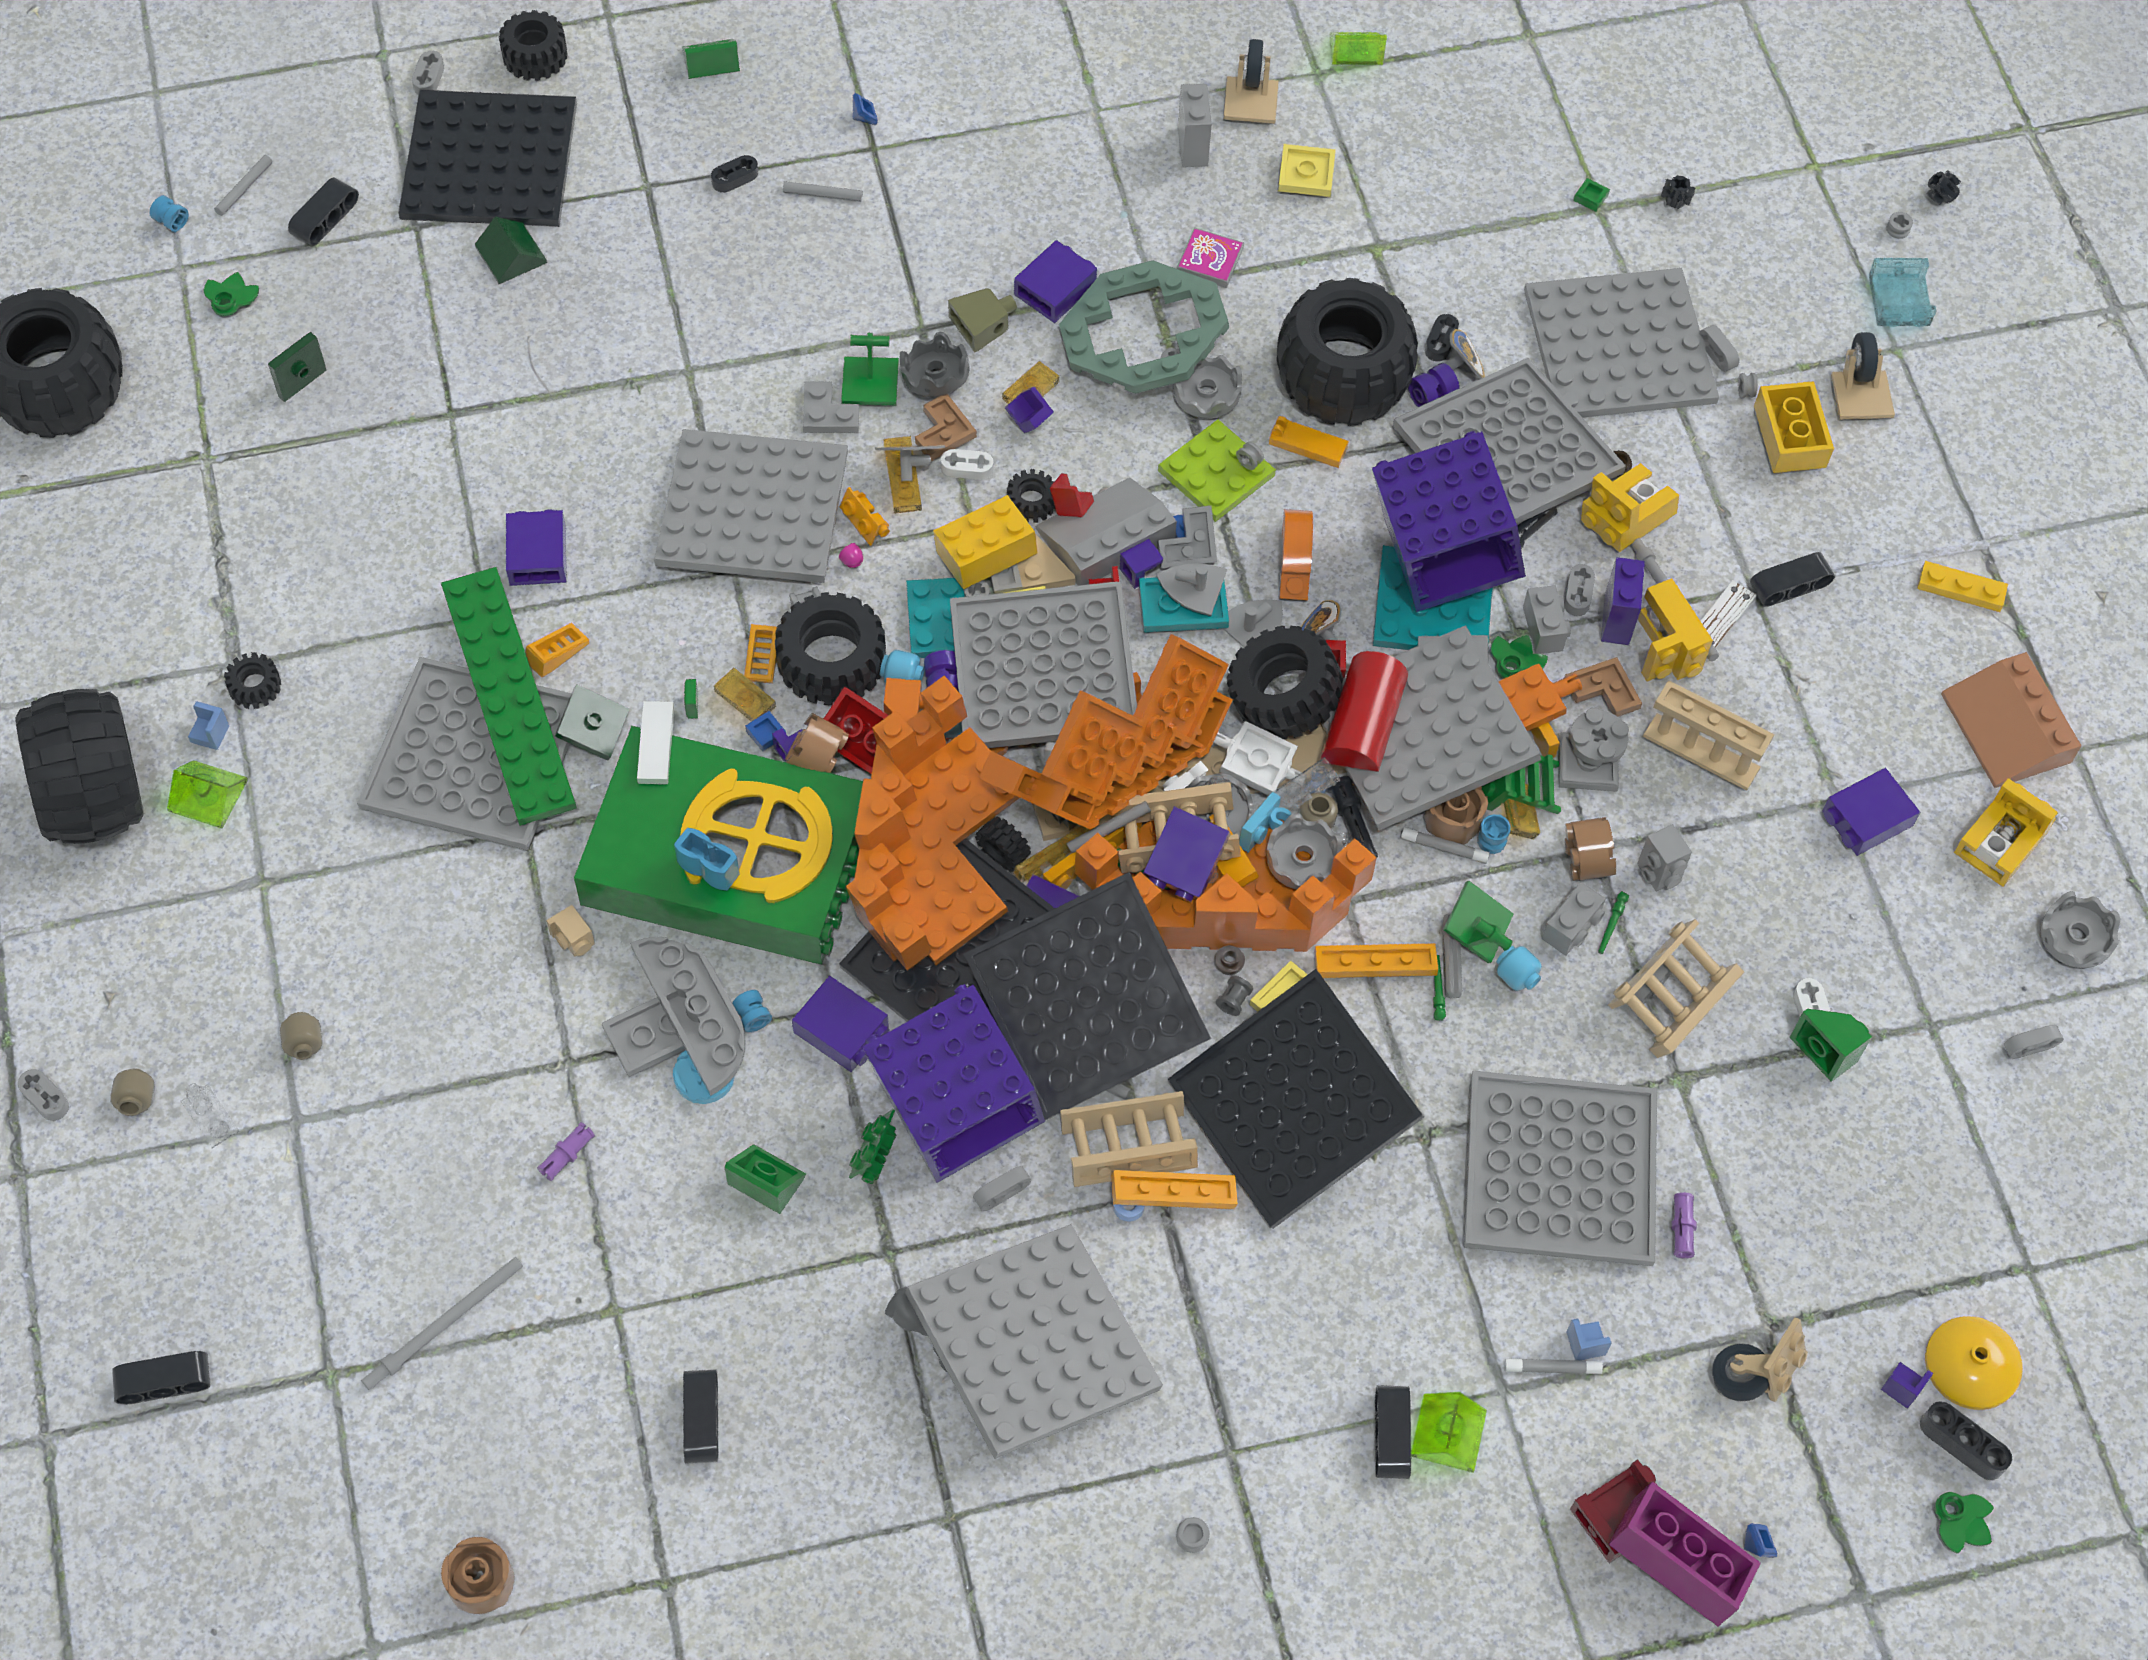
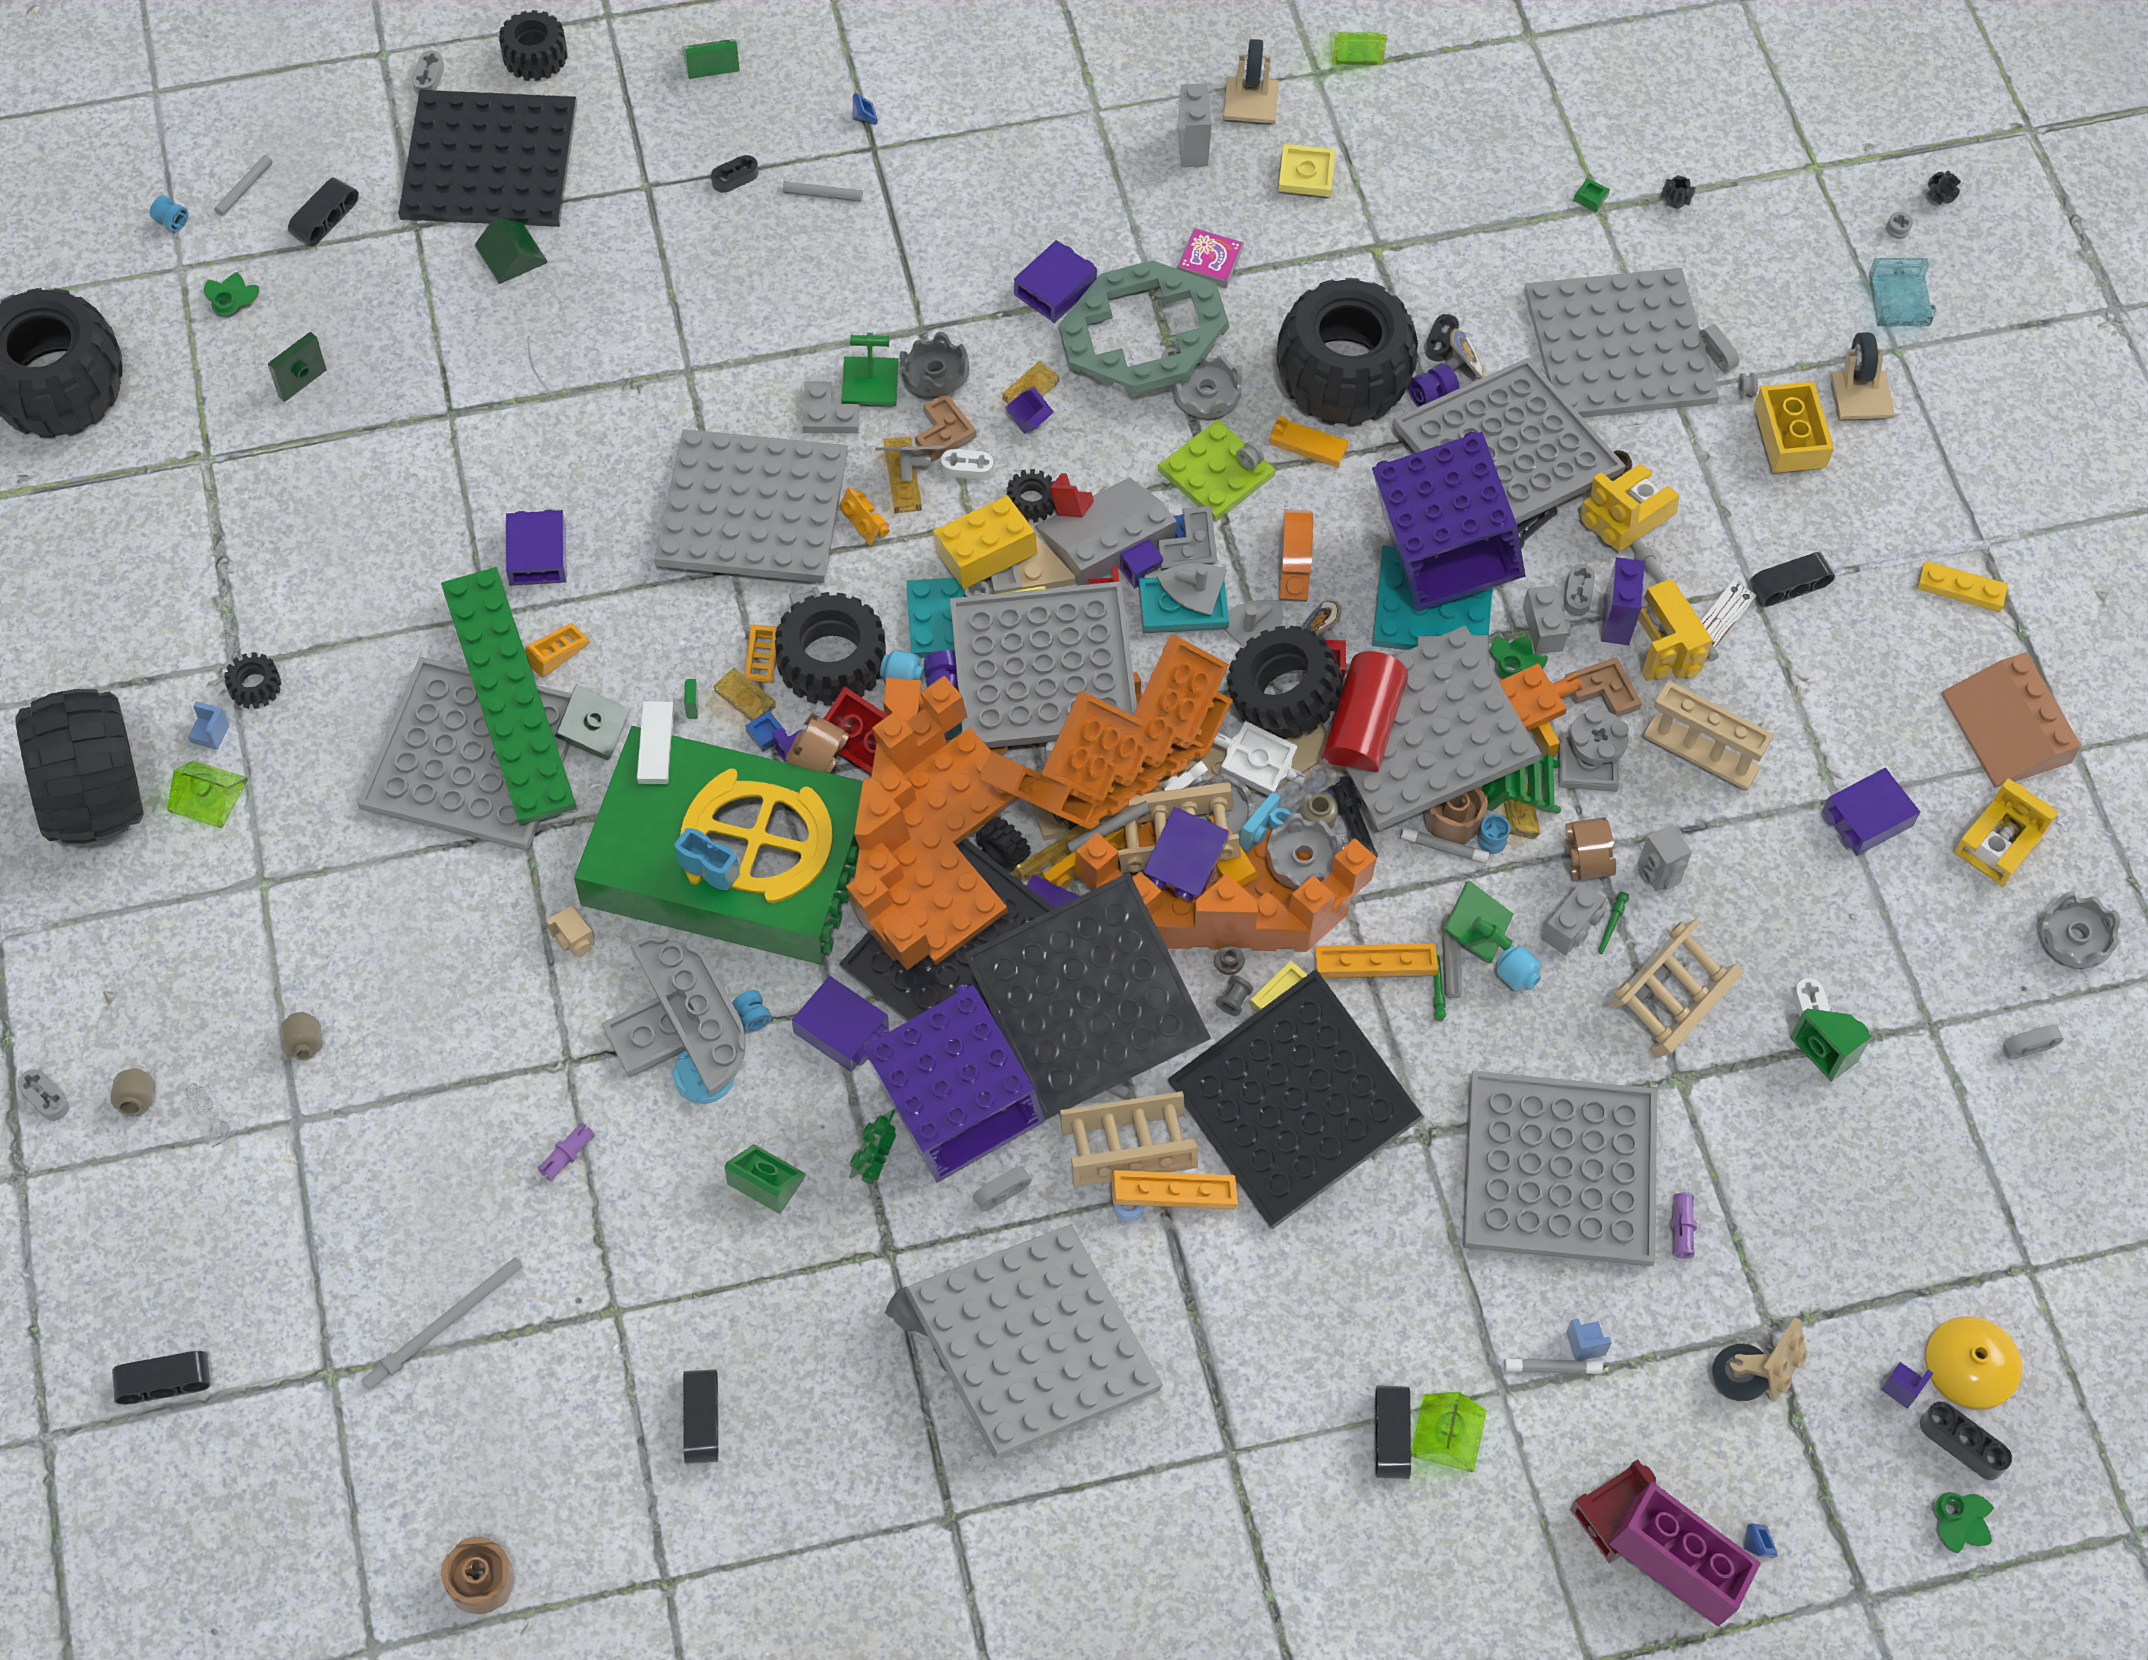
dark pink hinge [838,543,863,568] -> none
olive torso [948,288,1017,353] -> none
light grey tile [1176,1517,1210,1553] -> none

